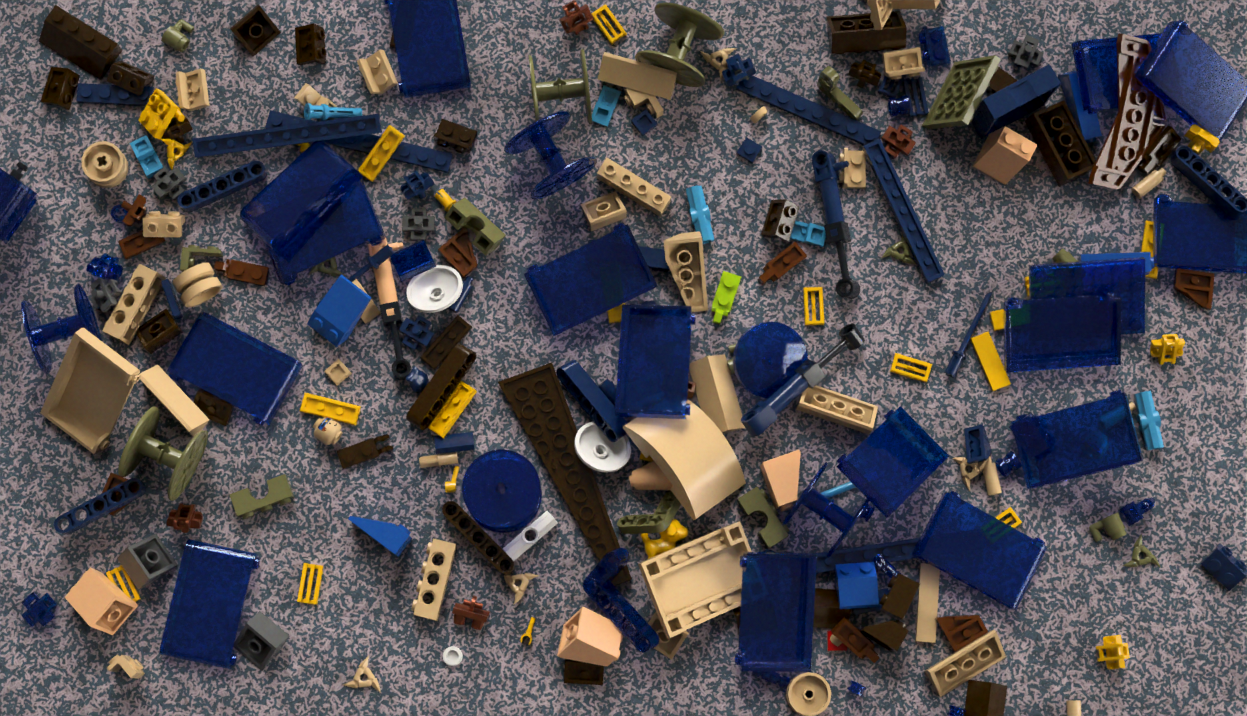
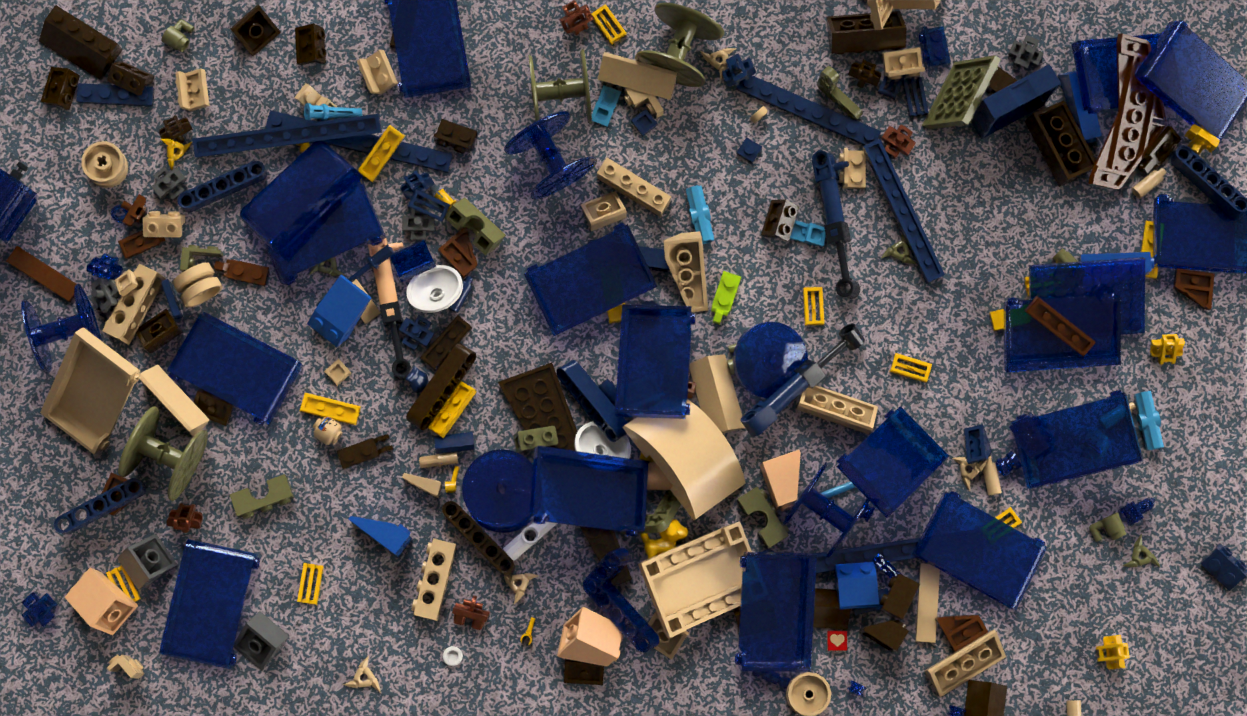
dark azure slope [130,135,163,179] -> none
yellow plate [138,88,185,140] -> none
reddish brown hinge [758,242,807,285] -> none
reddish brown hinge [831,617,880,663] -> none
clear blue wheel [888,95,911,117] -> none
dark blue piece [944,292,992,378] -> none
yellow tile [970,331,1011,392] -> none
light nougat slope [973,126,1037,184] -> none
none -> reddish brown tile [6,246,81,303]
none -> tan tile [115,270,138,297]
none -> tan slope [402,473,442,498]
none -> dark blue tile [407,189,450,222]
none -> olive bracket [513,426,558,454]
none -> clear blue windscreen [530,446,649,536]
none -> reddish brown tile [1024,296,1096,357]

